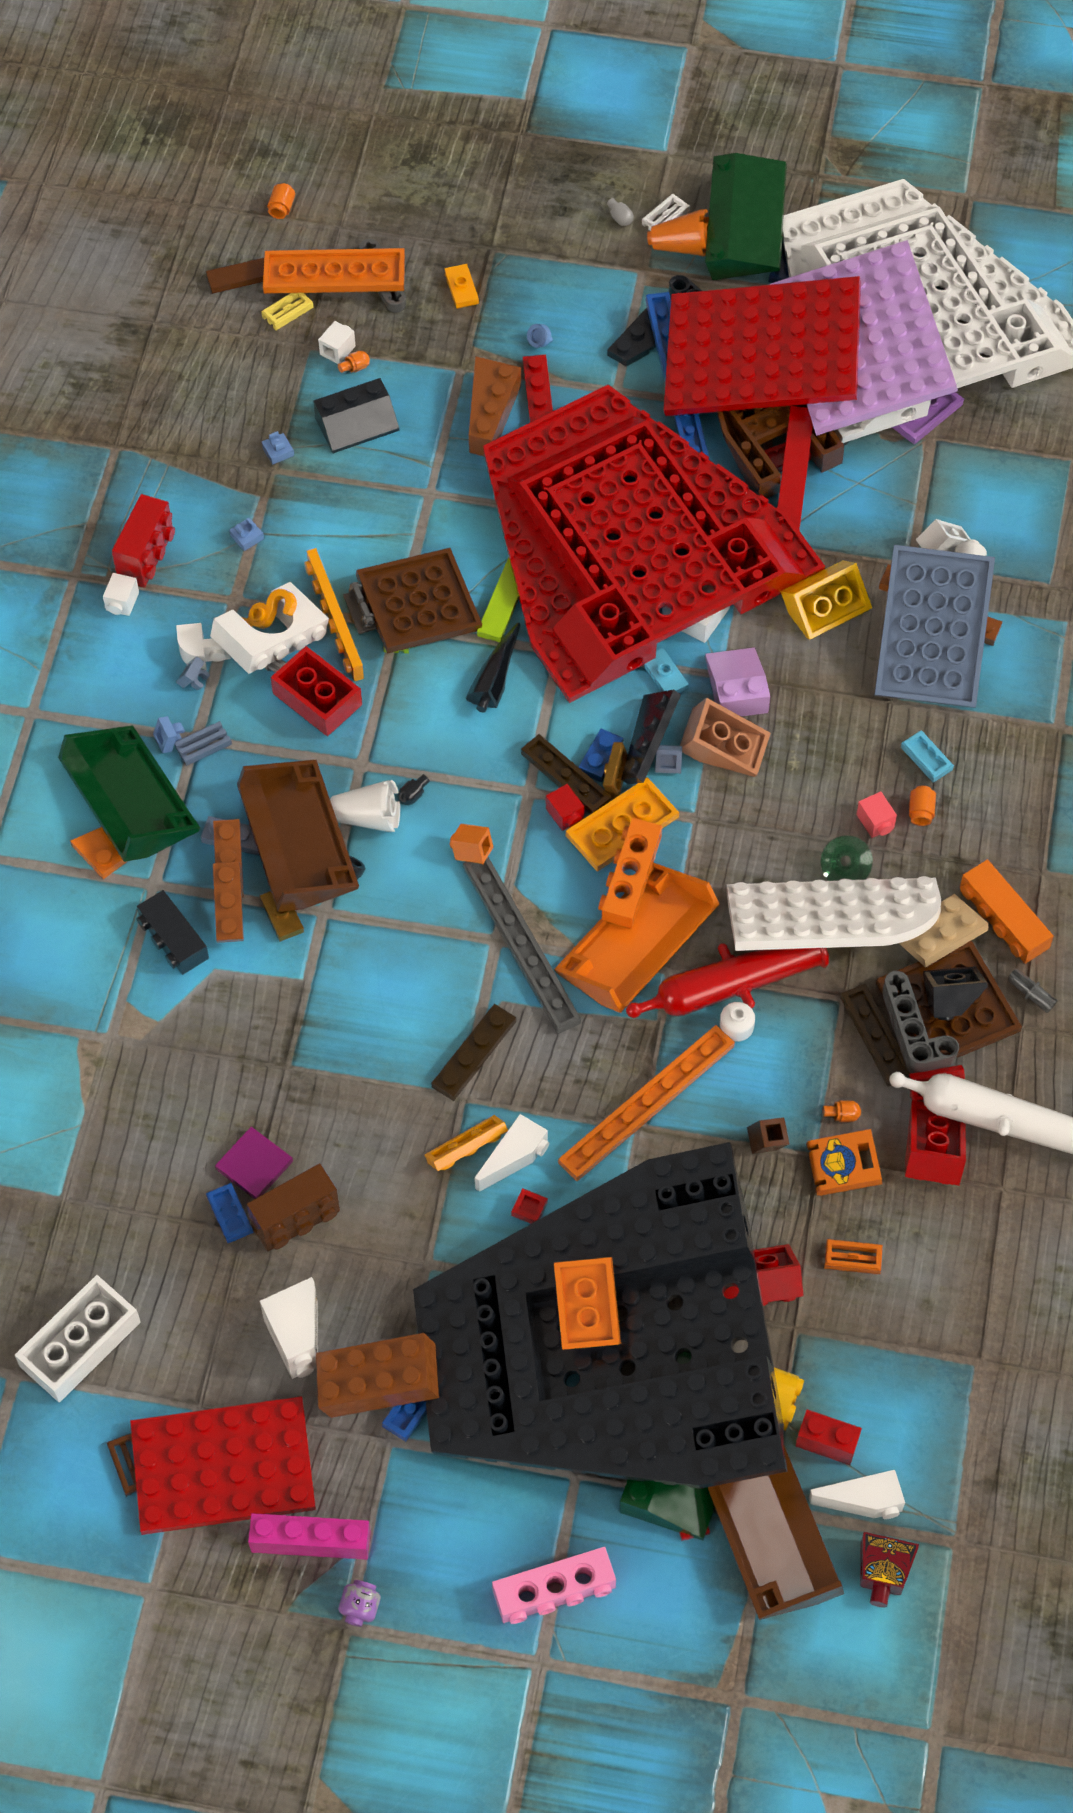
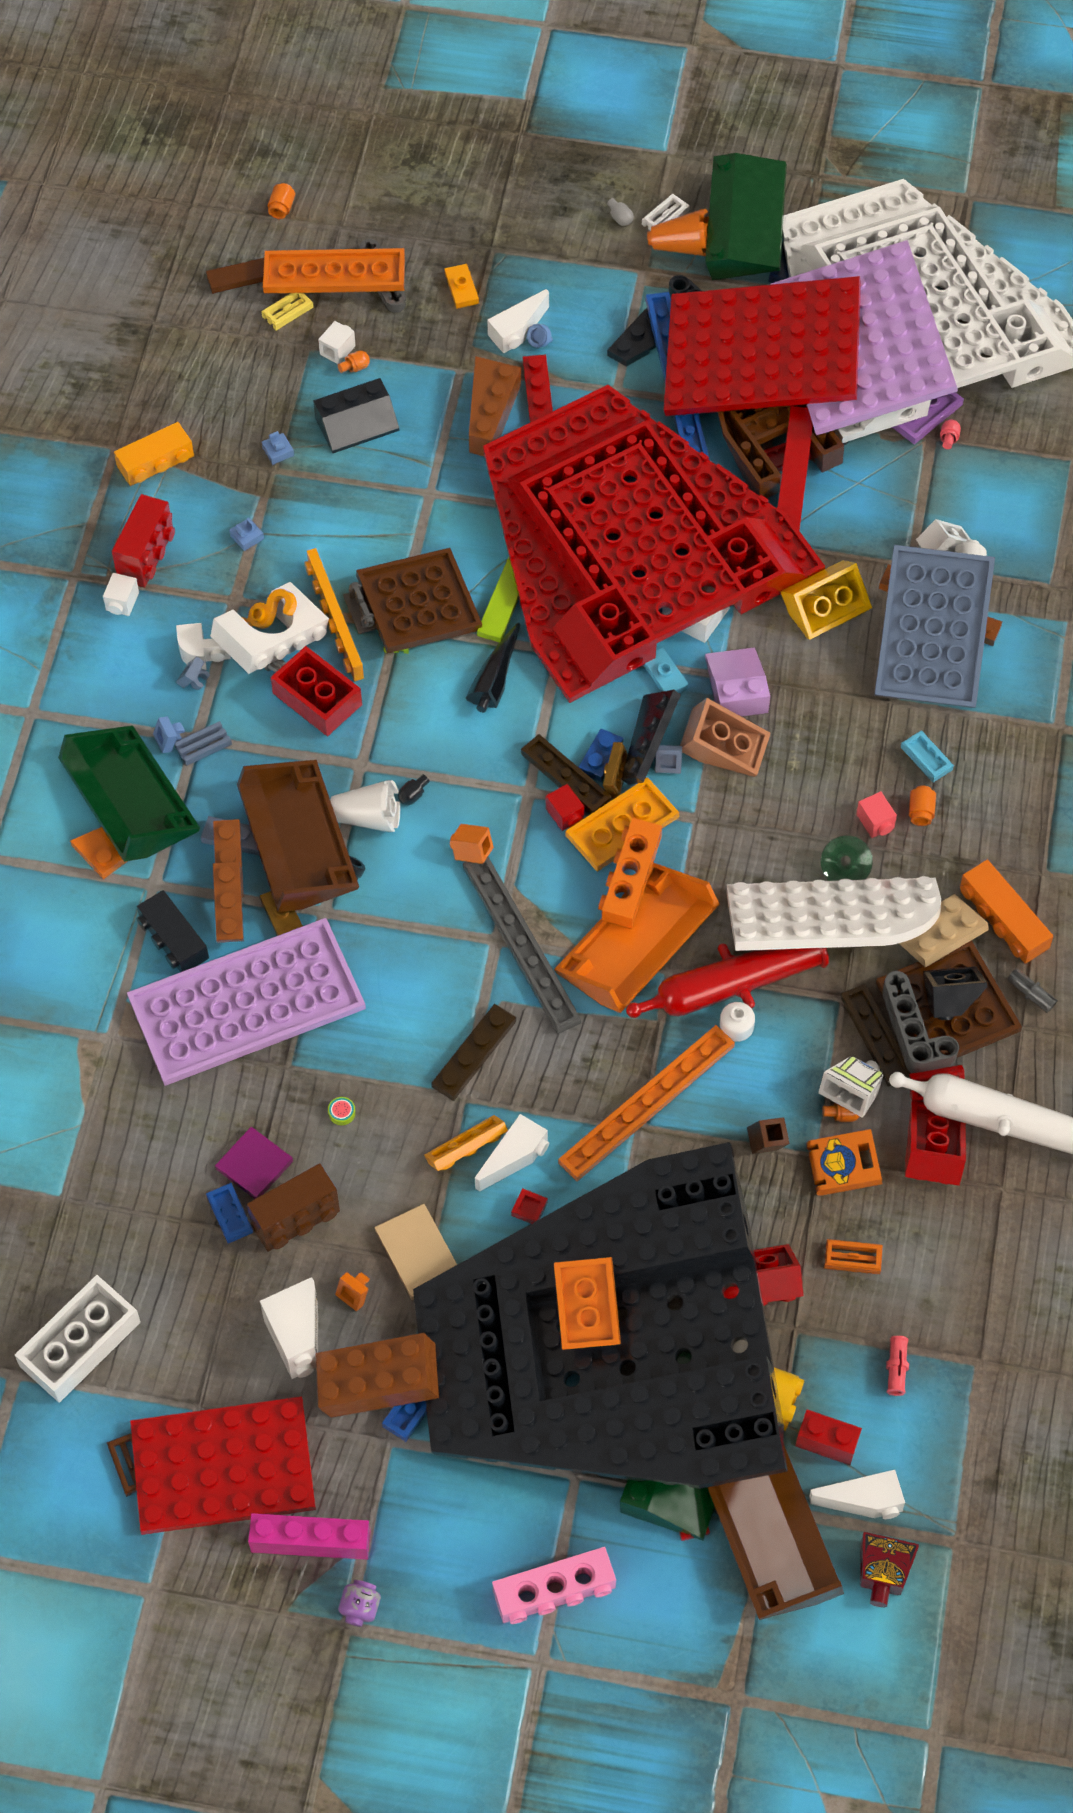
none -> light orange brick [114,422,194,486]
none -> lavender plate [127,918,366,1086]
none -> tile [328,1097,356,1126]
none -> orange tile [335,1272,370,1312]
none -> tan tile [374,1204,457,1300]
none -> white slope [487,289,549,353]
none -> white torso [818,1057,883,1117]
none -> coral pin [886,1336,909,1396]
none -> coral cylinder [940,419,961,449]

